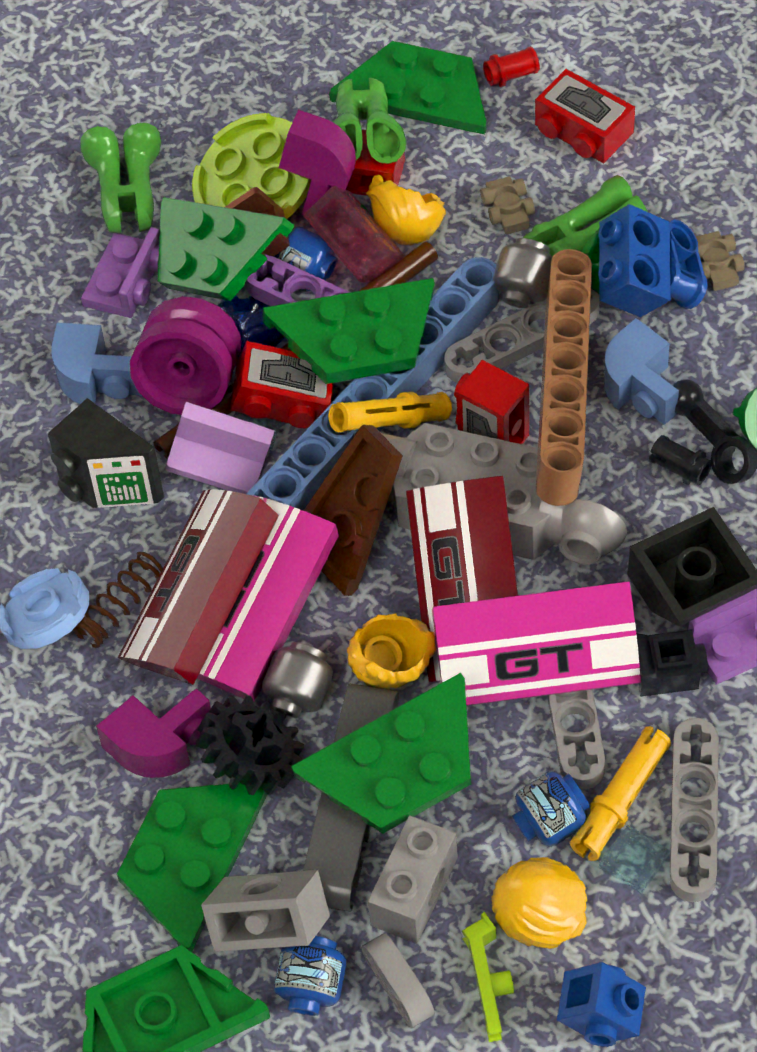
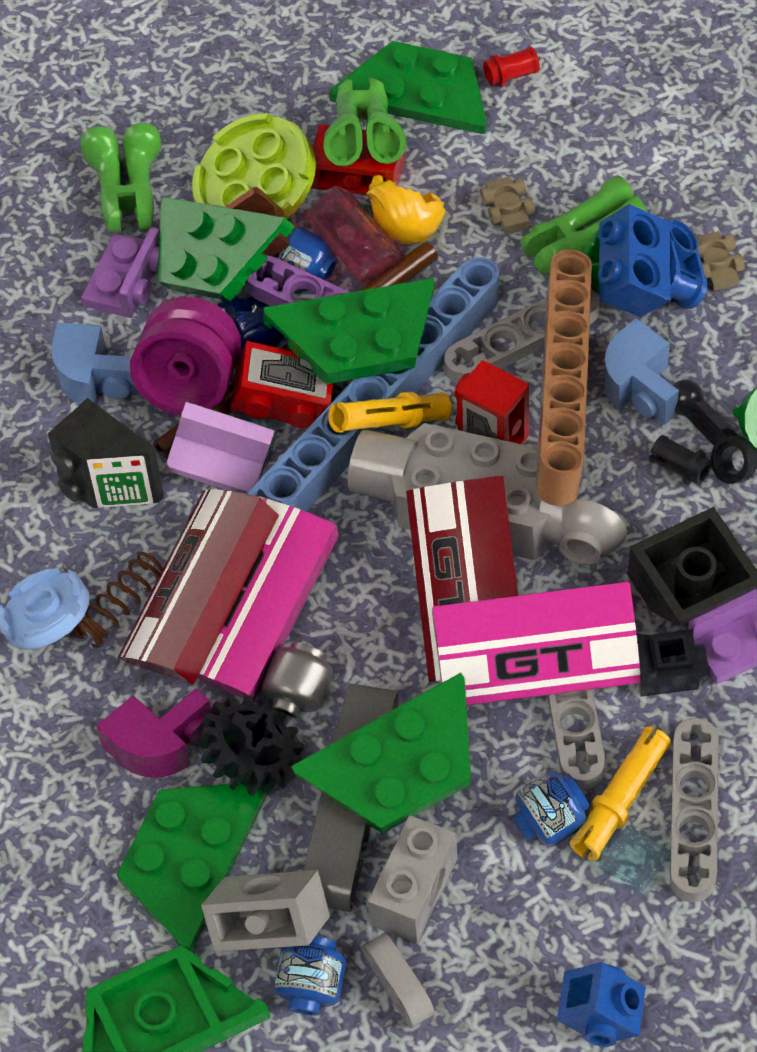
magenta brick [278,110,356,220] -> none
reddish brown wing [303,425,403,596] -> none
yellow hair [347,613,436,689] -> none
lime piece [462,912,514,1042] -> none
yellow hair [491,857,587,949] -> none
flat silver head [493,238,552,308] -> none
red brick [535,69,635,164] -> none

